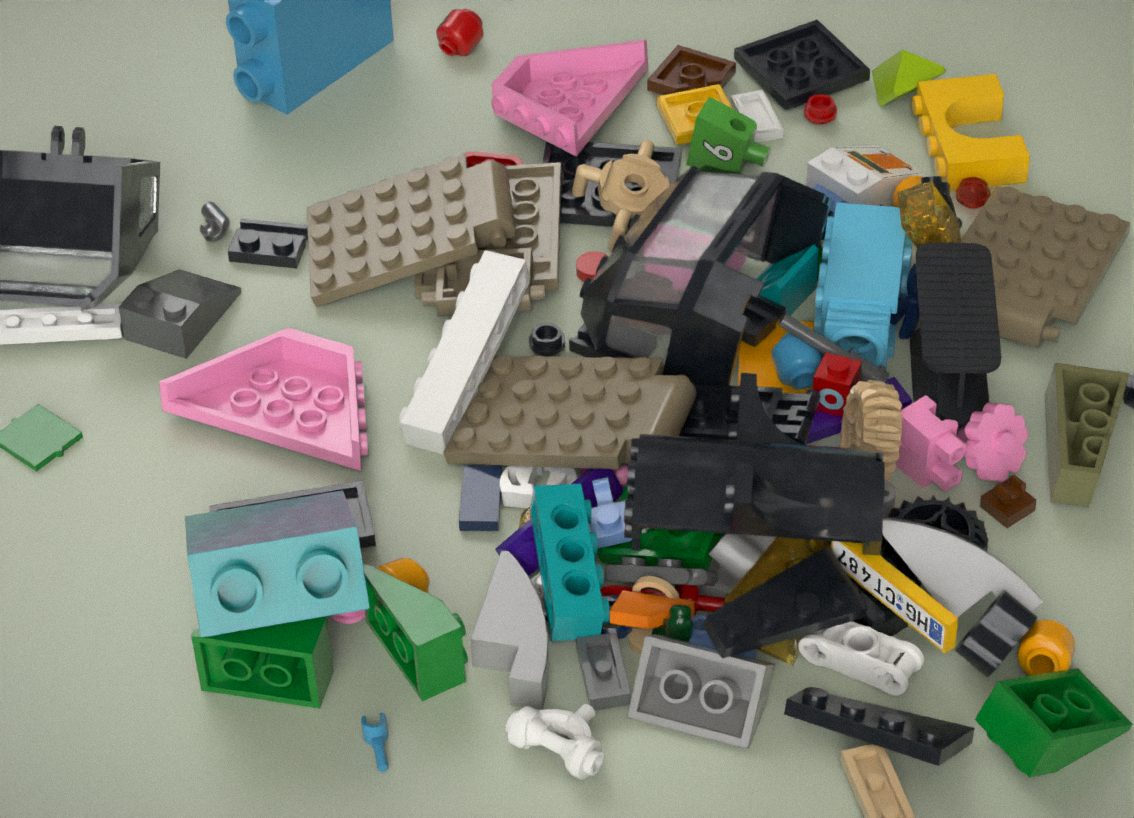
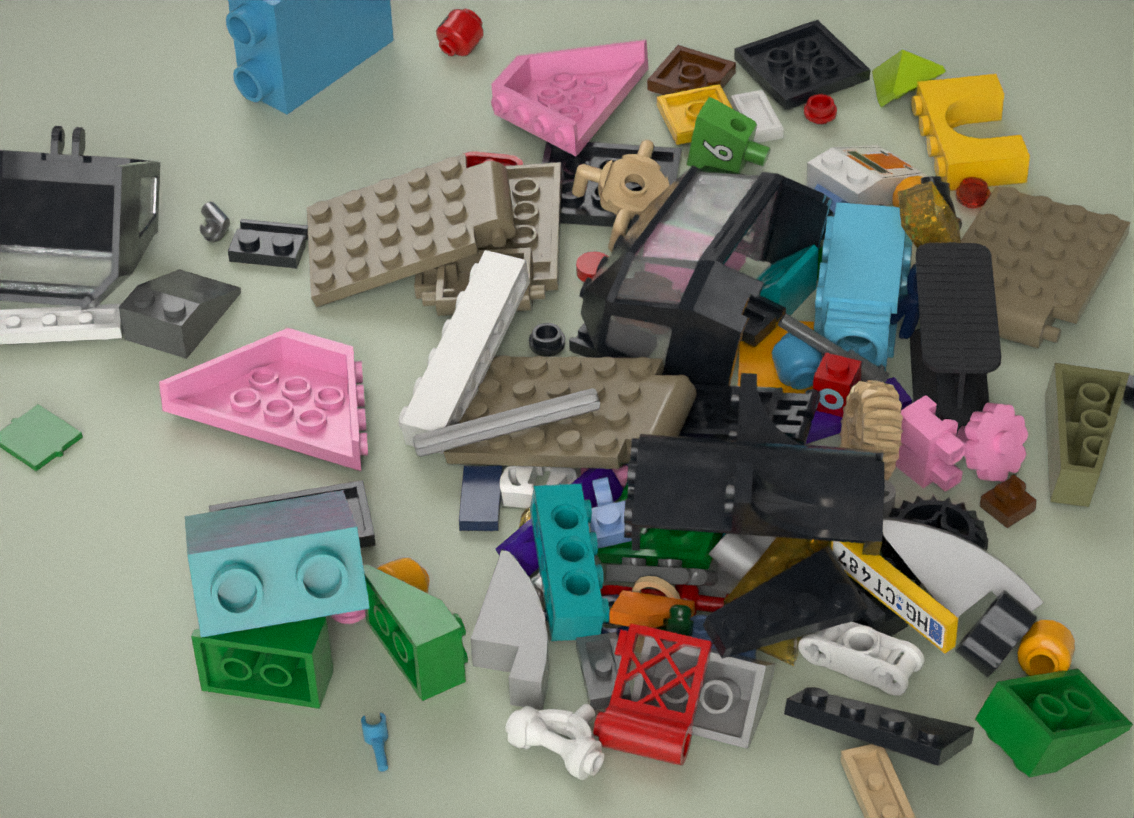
none -> light grey axle [413,388,600,457]
none -> red piece [593,623,713,766]

